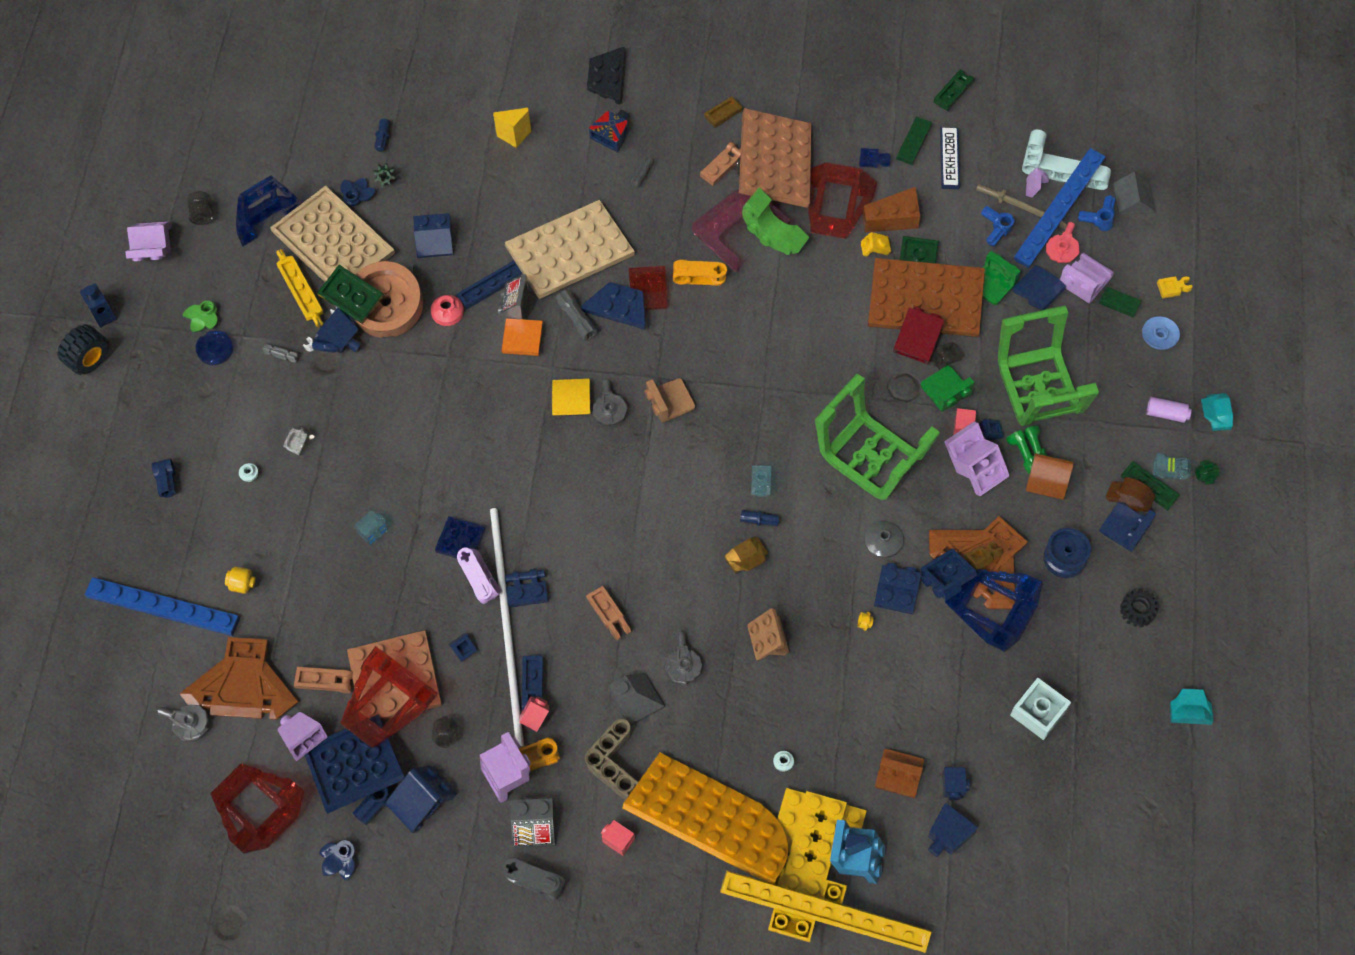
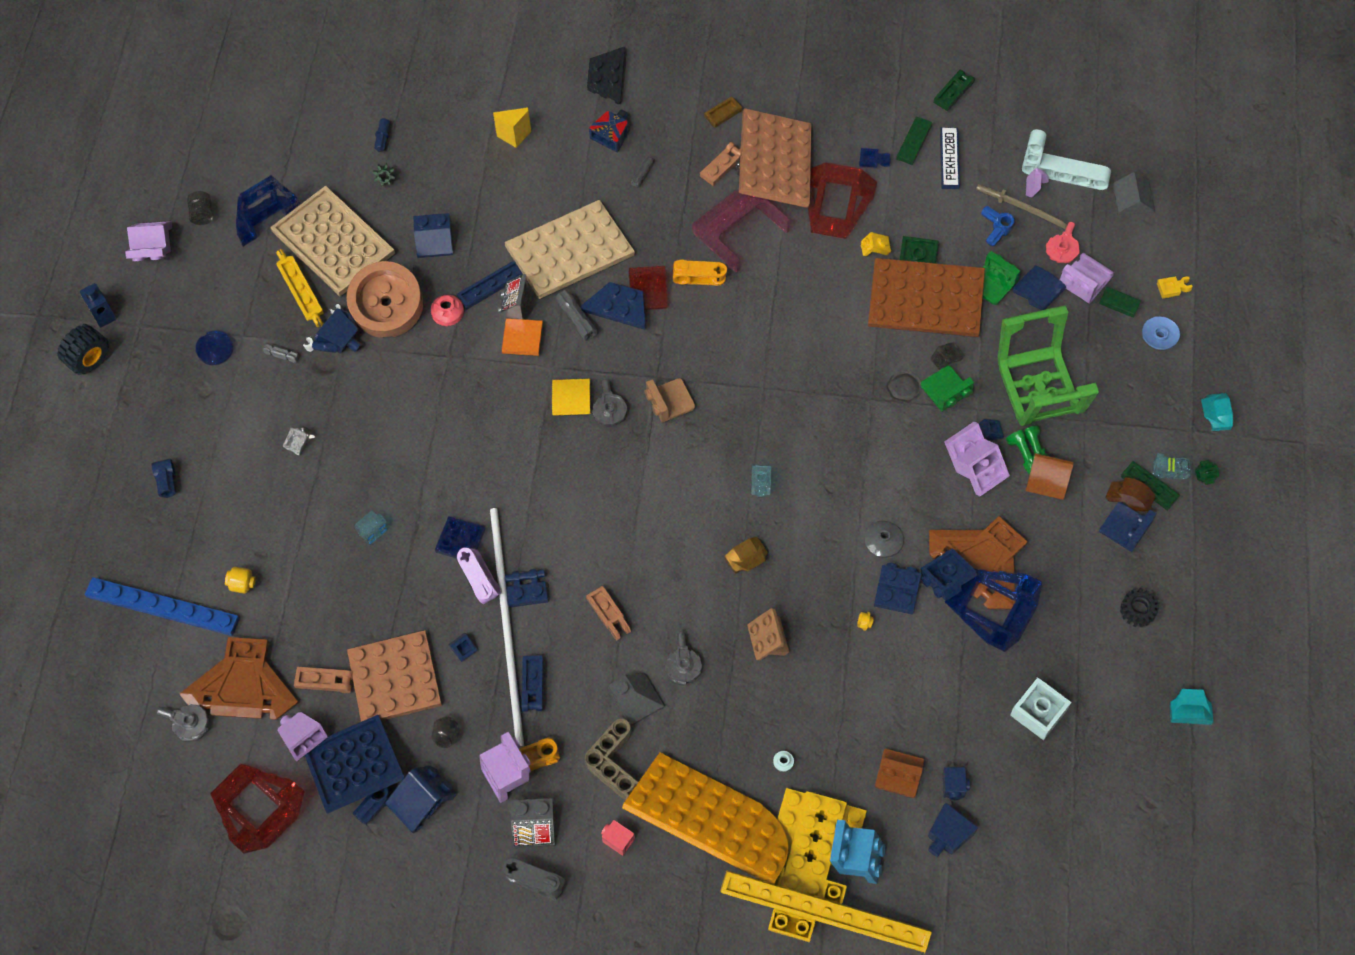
bright green plate [182,301,218,332] -> none
light aqua plate [239,463,258,482] -> none
dark green tile [317,264,384,324] -> none
dark blue plate [319,840,355,880] -> none
dark blue plate [340,177,375,206] -> none
clear red windscreen [340,646,438,748] -> none
coral brick [519,696,549,732] -> none
dark blue axle [740,510,779,526] -> none
bright green brick [742,187,809,255] -> none
bright green windscreen [815,374,940,500] -> none
dark blue slope [845,834,873,855] -> none
dark orange wedge [863,187,920,233] -> none
dark red brick [893,307,944,365] -> none
coral brick [953,408,976,435] -> none
pearl gold plate [965,542,1002,570] -> none
blue plate [1013,148,1106,269] -> none
dark blue wheel [1043,528,1091,578] -> none
blue axle [1078,195,1116,231] -> none
lavender brick [1146,396,1192,423] -> none

